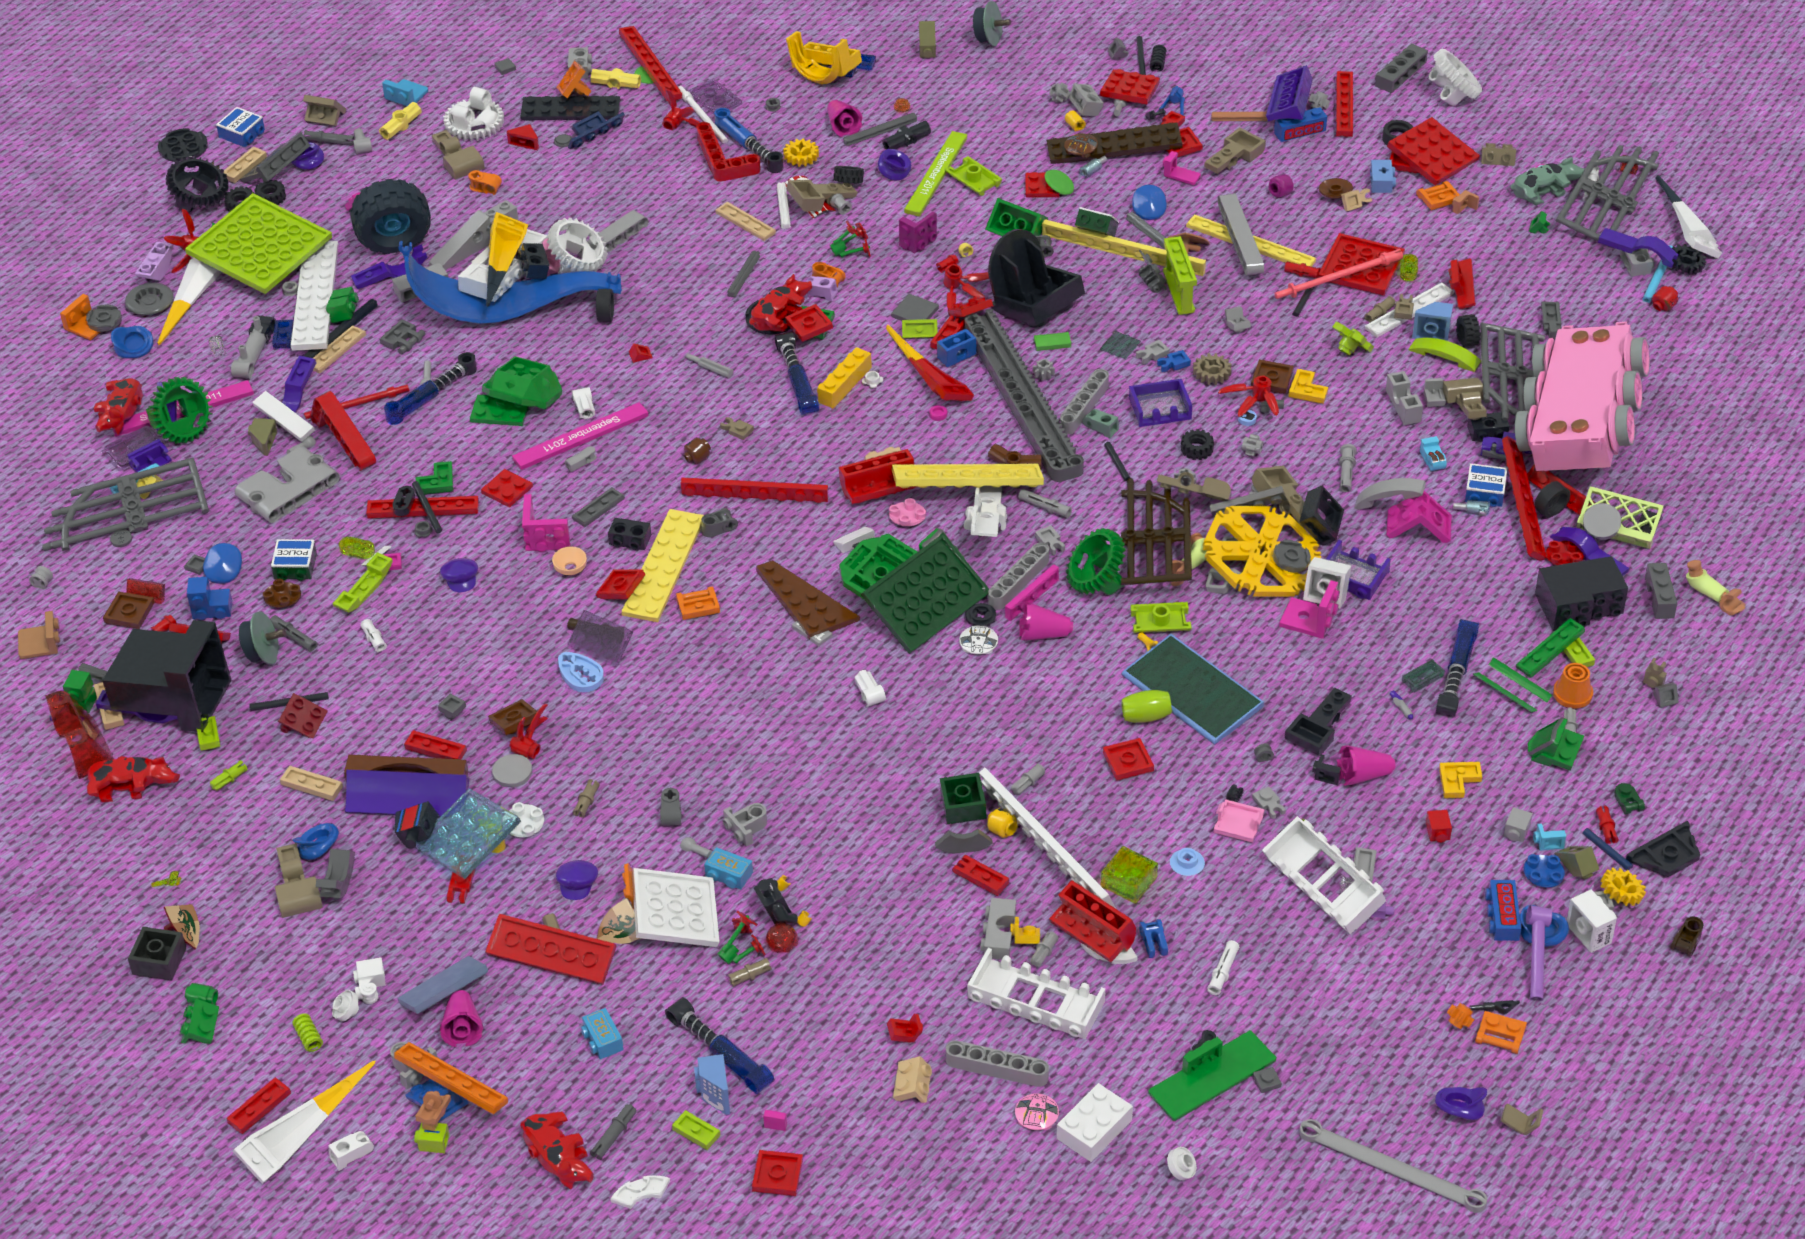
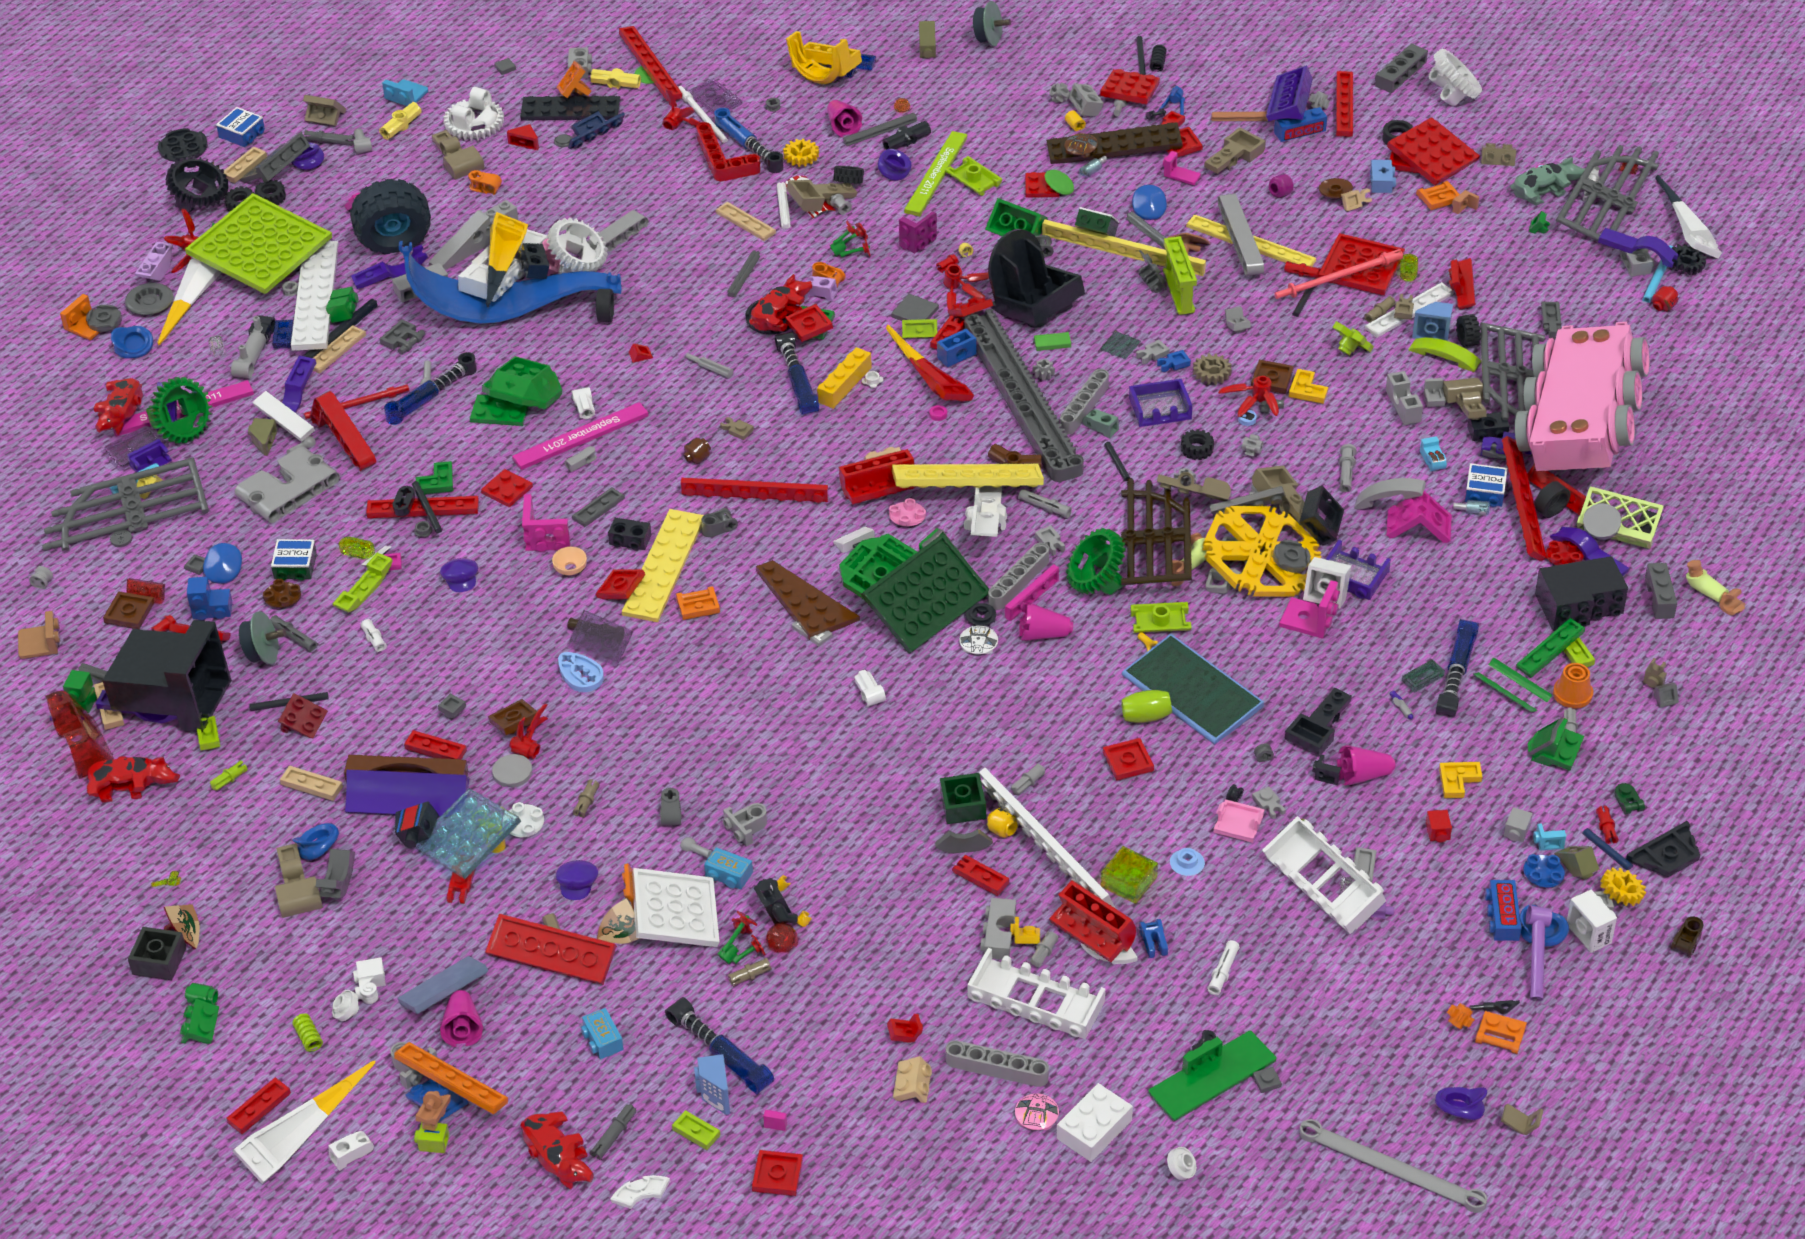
flat silver tile [1108,38,1129,60] -> none

